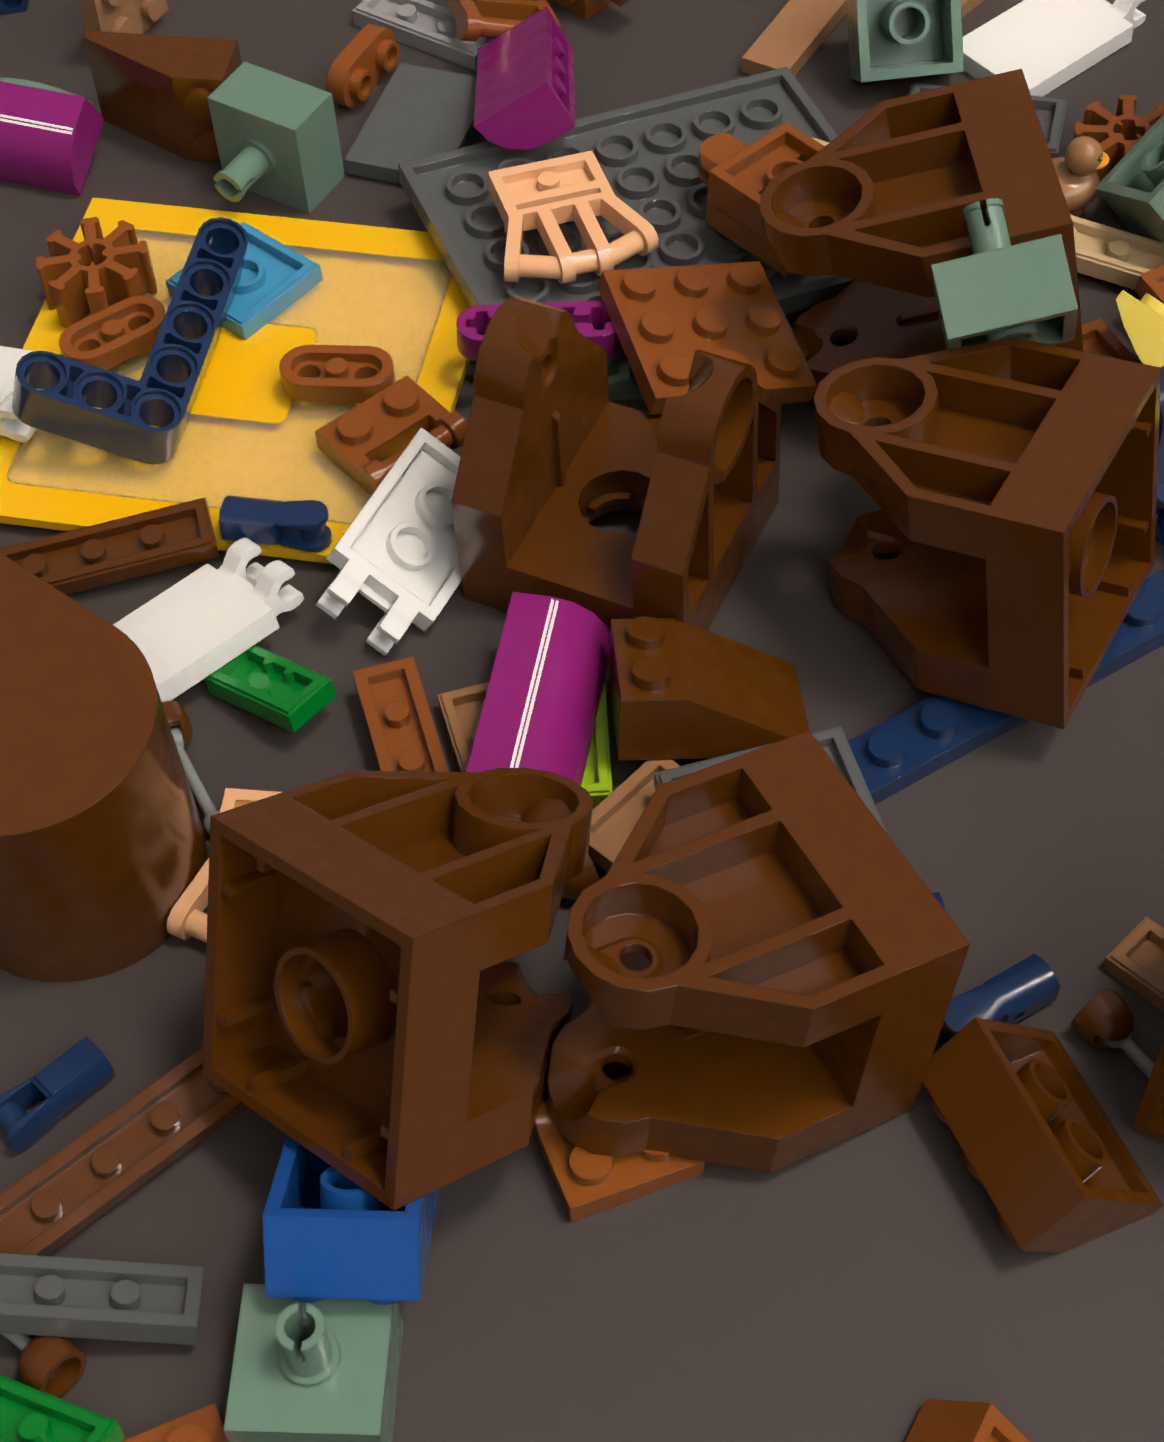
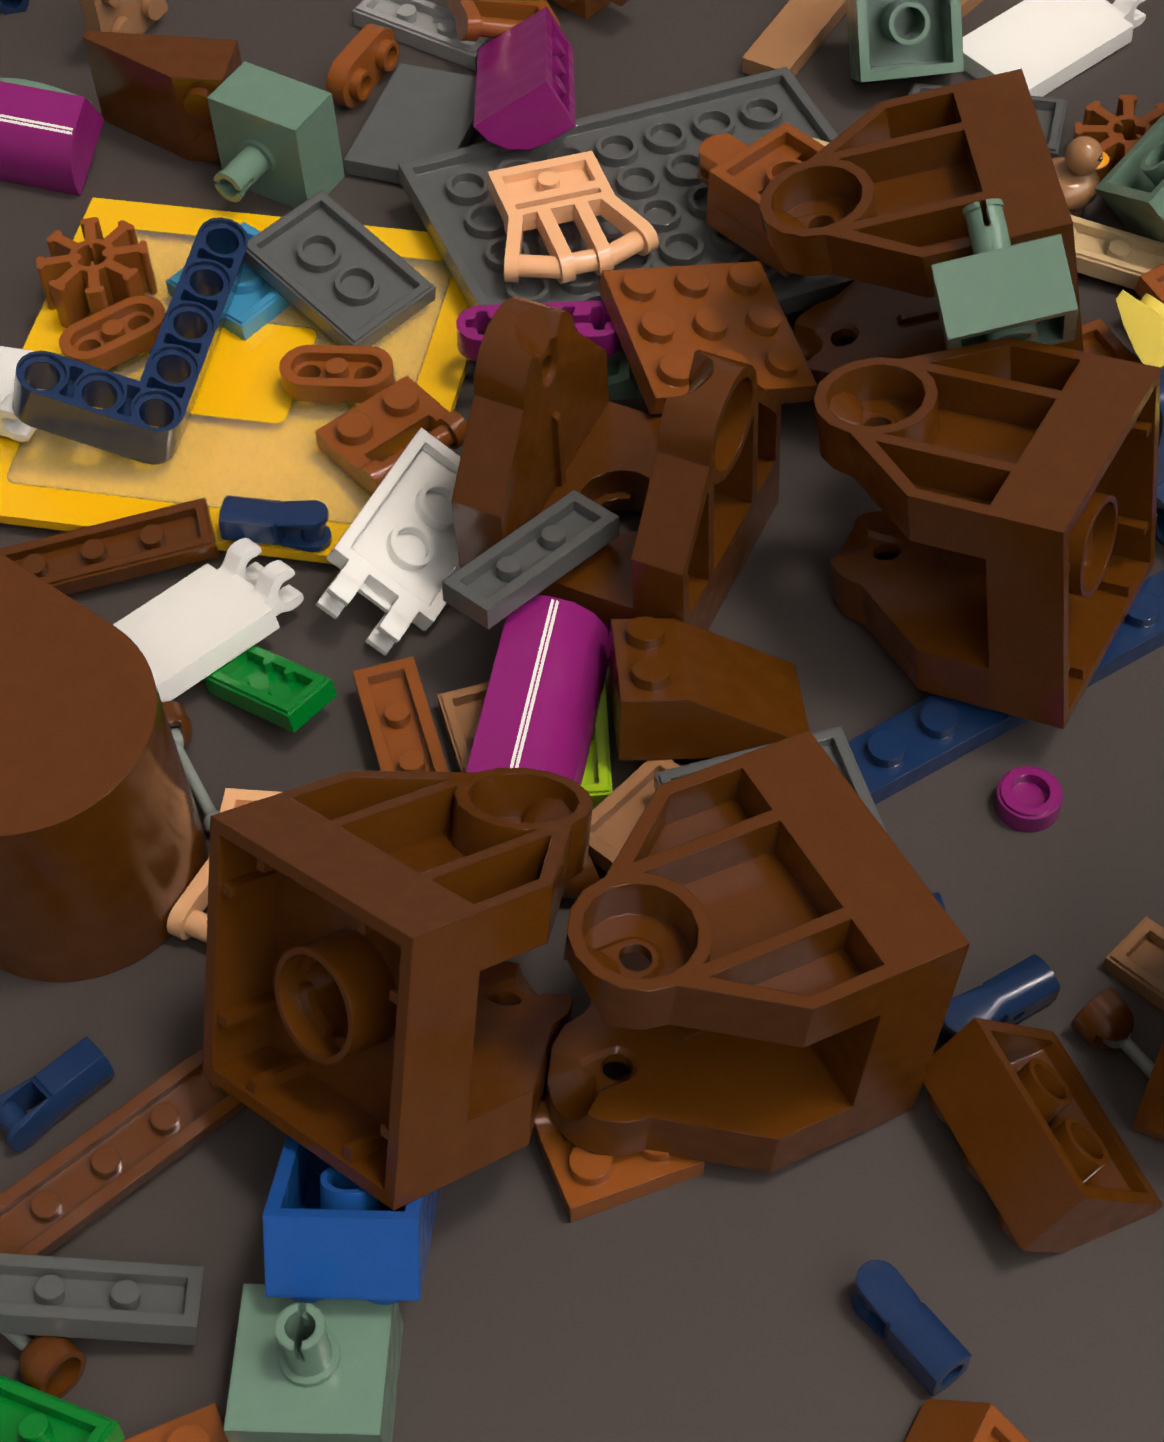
none -> dark grey tile [244,190,436,346]
none -> dark grey plate [442,490,620,629]
none -> dark blue bar [851,1260,972,1396]
none -> magenta tile [995,766,1063,832]

